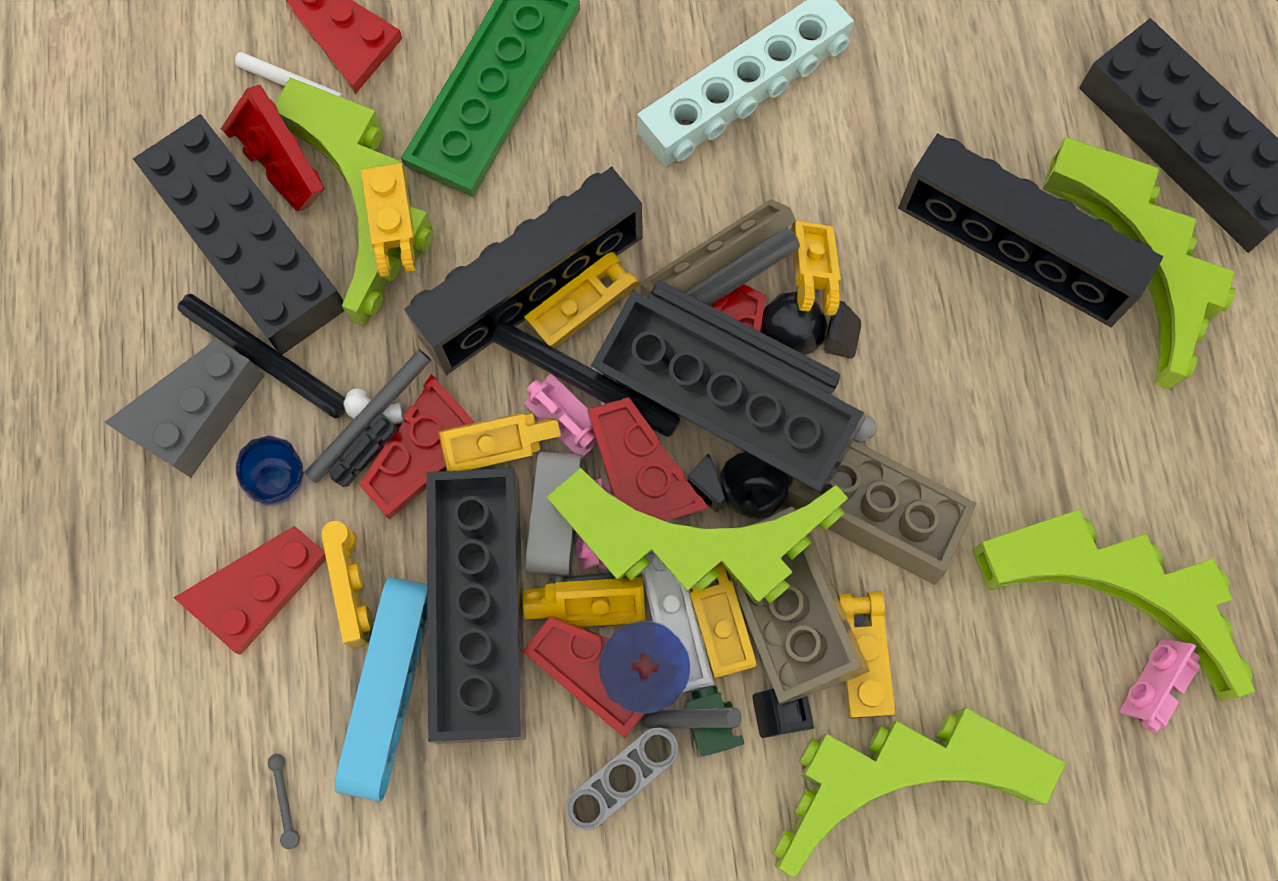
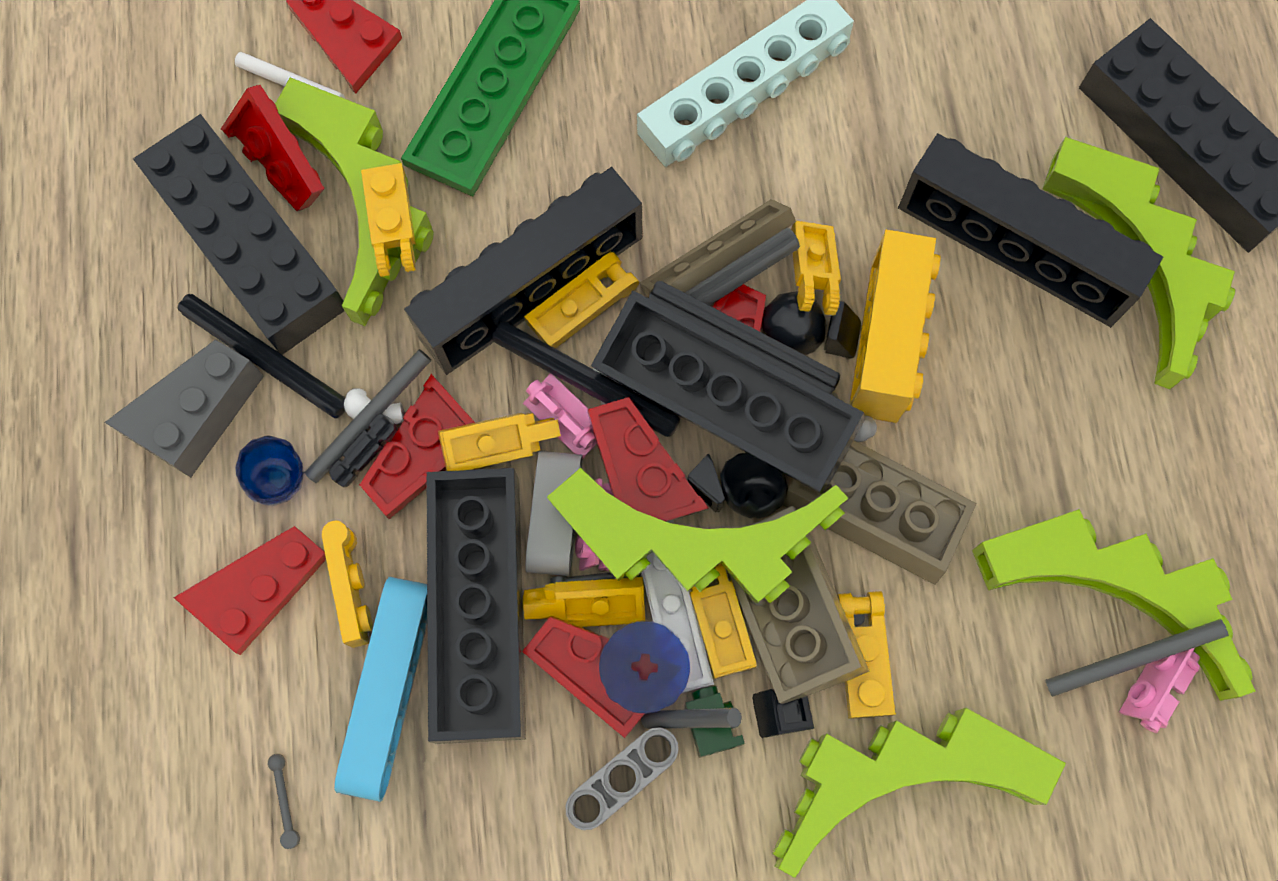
none -> yellow brick [849,229,941,423]
none -> dark grey bar [1045,619,1229,697]

